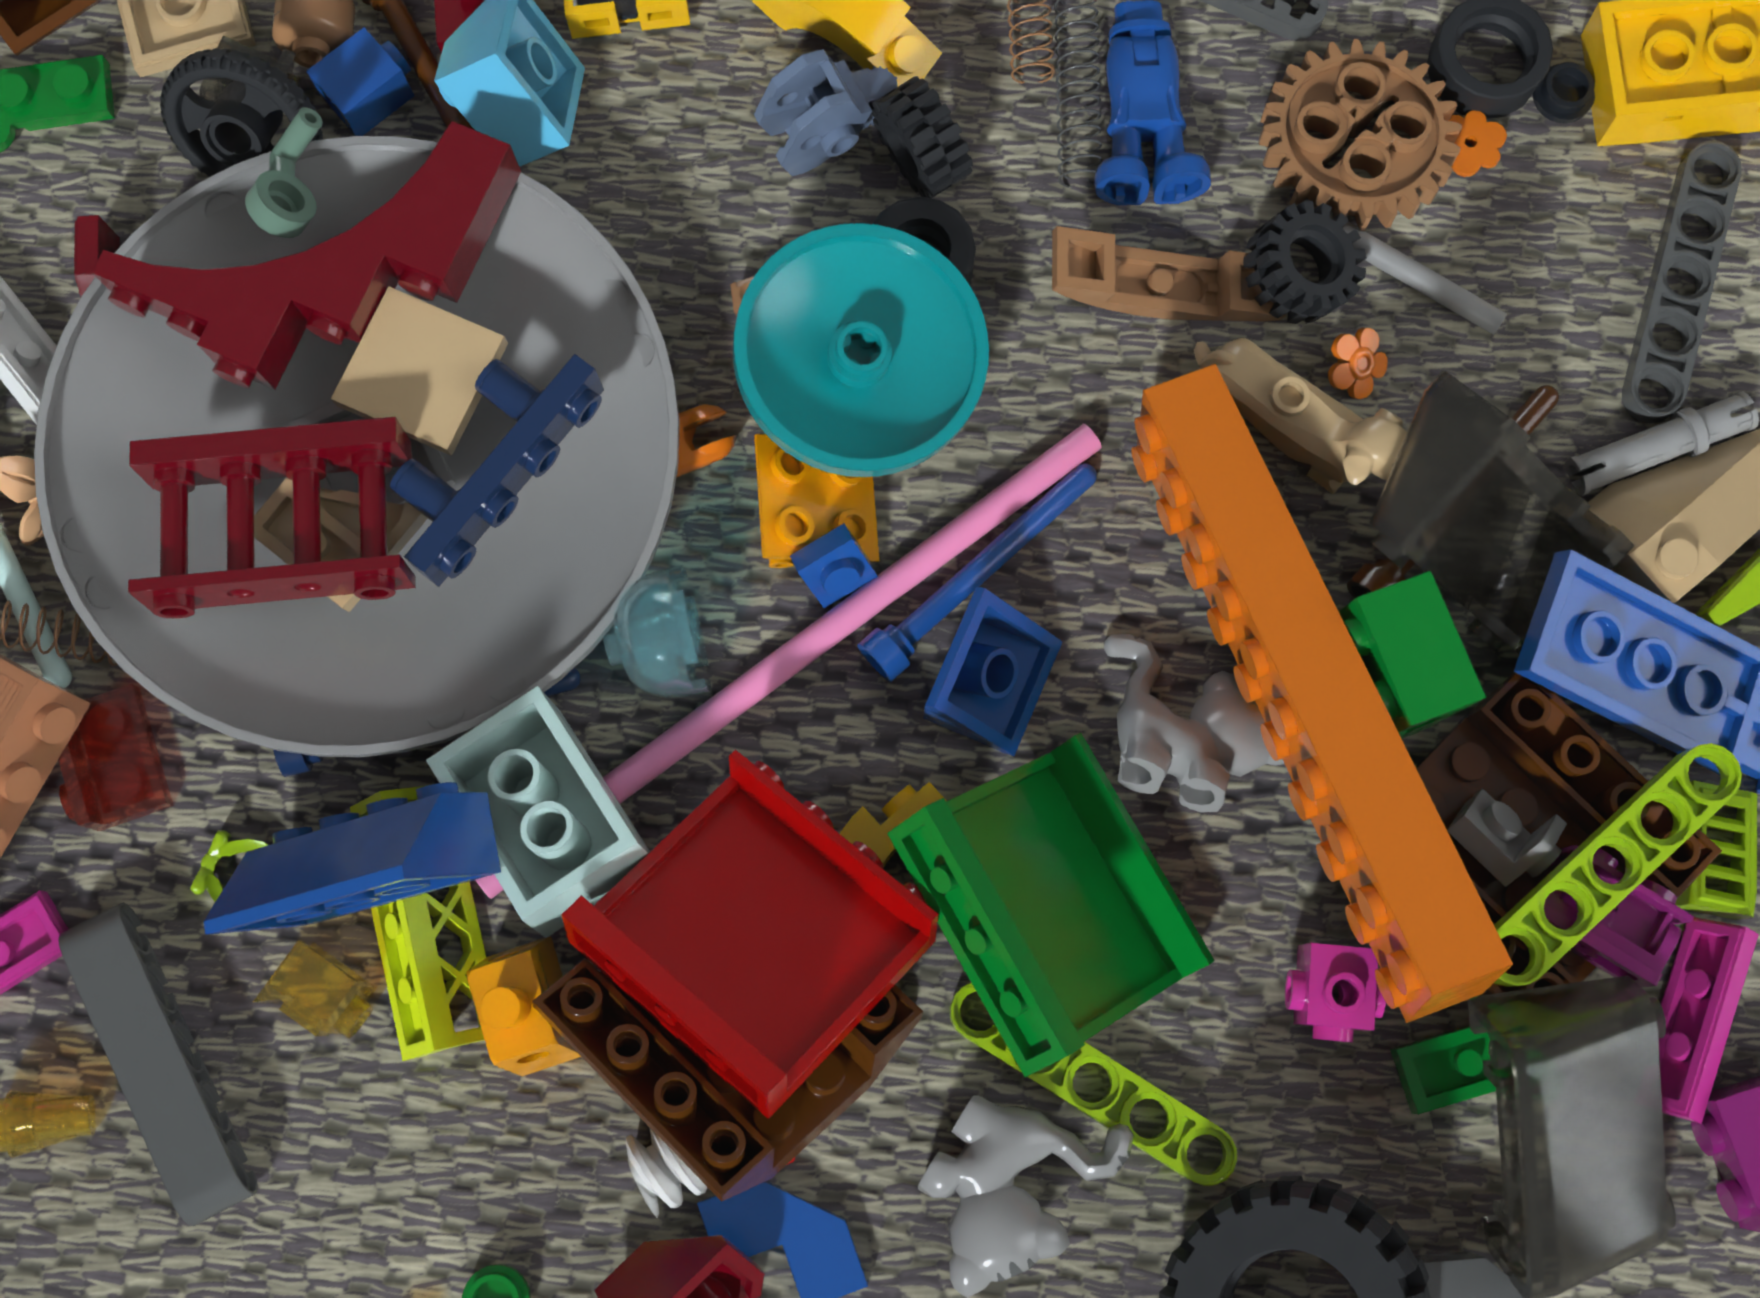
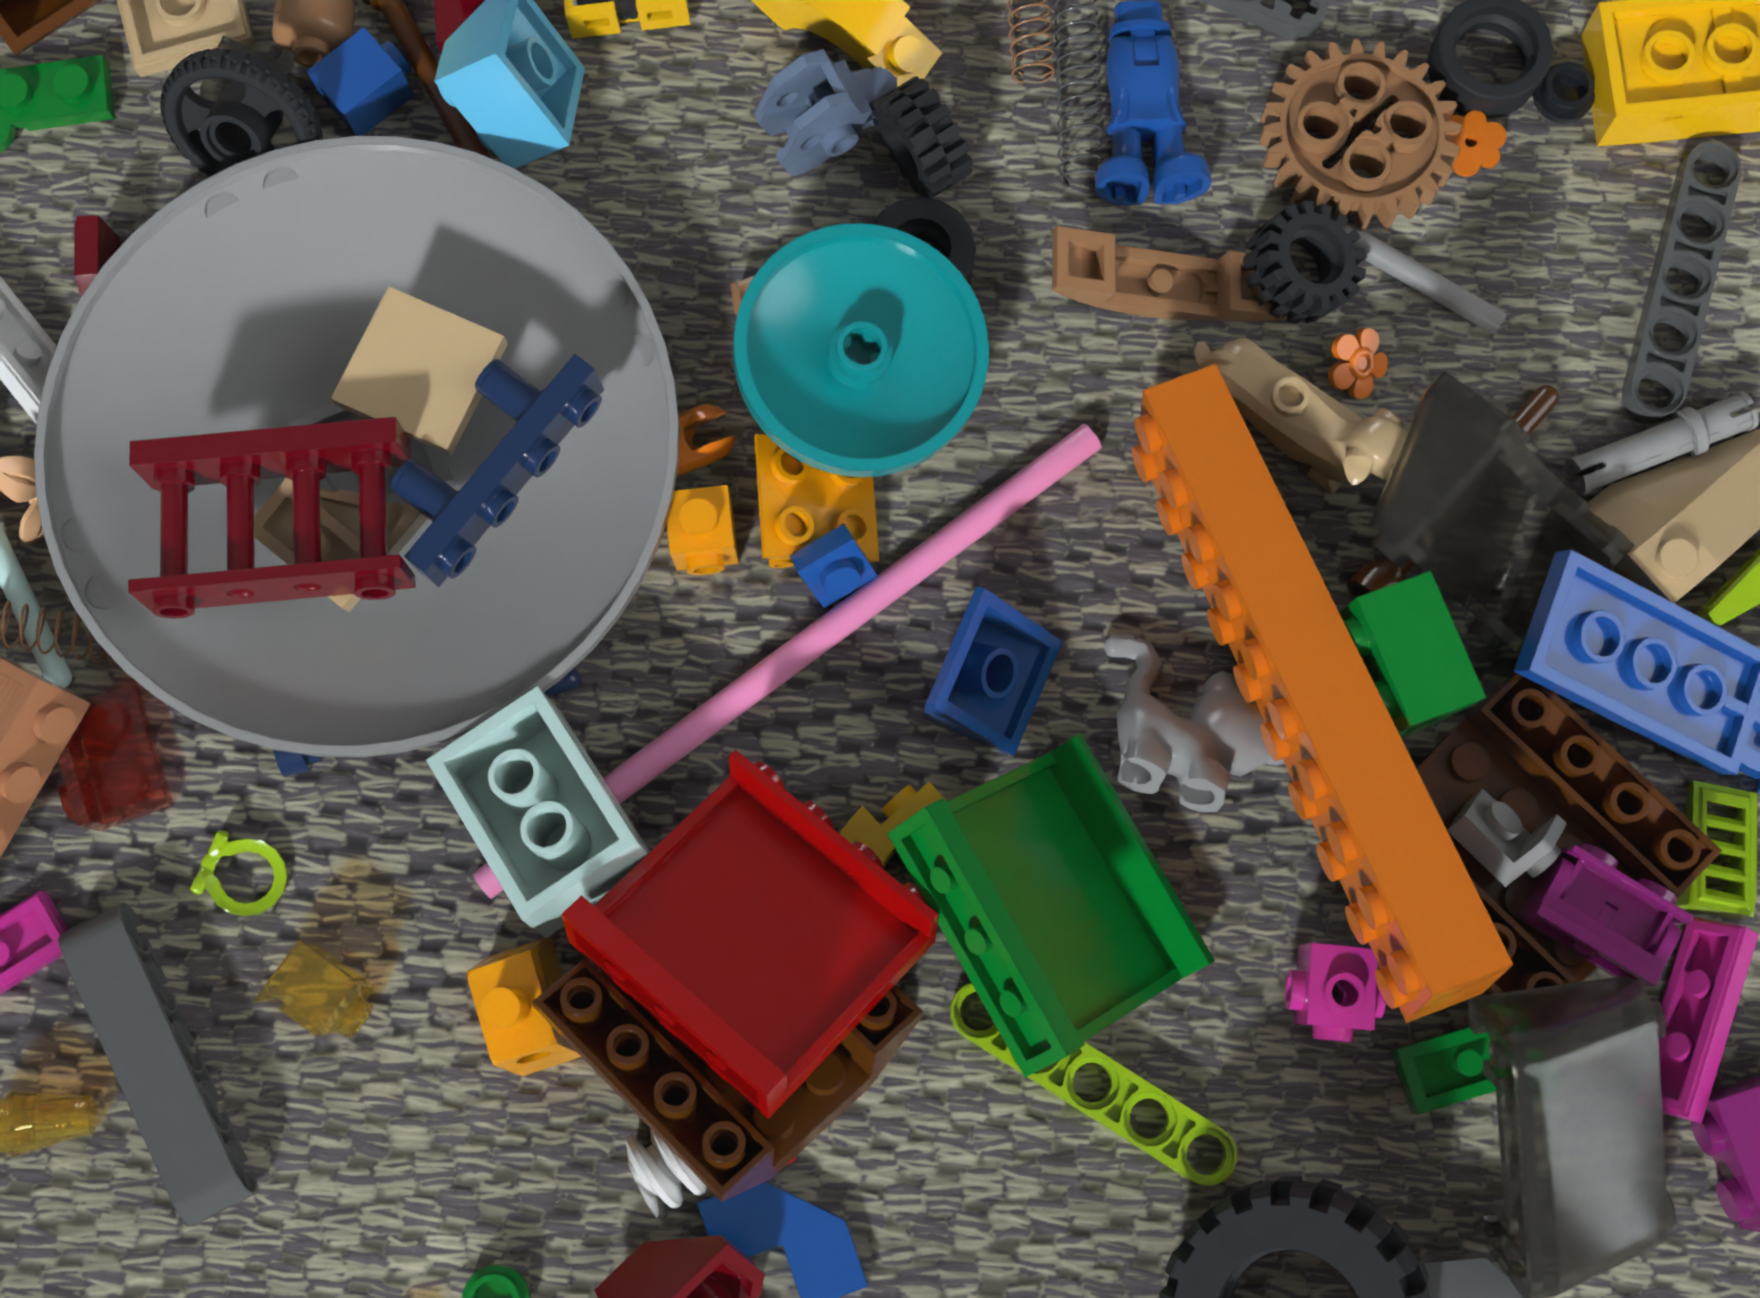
dark red arch [91,121,521,390] -> none
blue slope [204,782,501,935] -> none
sand green plate [245,107,323,238] -> none
neon yellow fence [350,785,486,1061] -> none
clear light blue cylinder [603,565,711,698] -> none
blue piece [857,463,1097,682] -> none
light grey animal [918,1095,1134,1298] -> none
lime beam [1494,743,1742,987] -> none
none -> light orange brick [667,485,739,575]

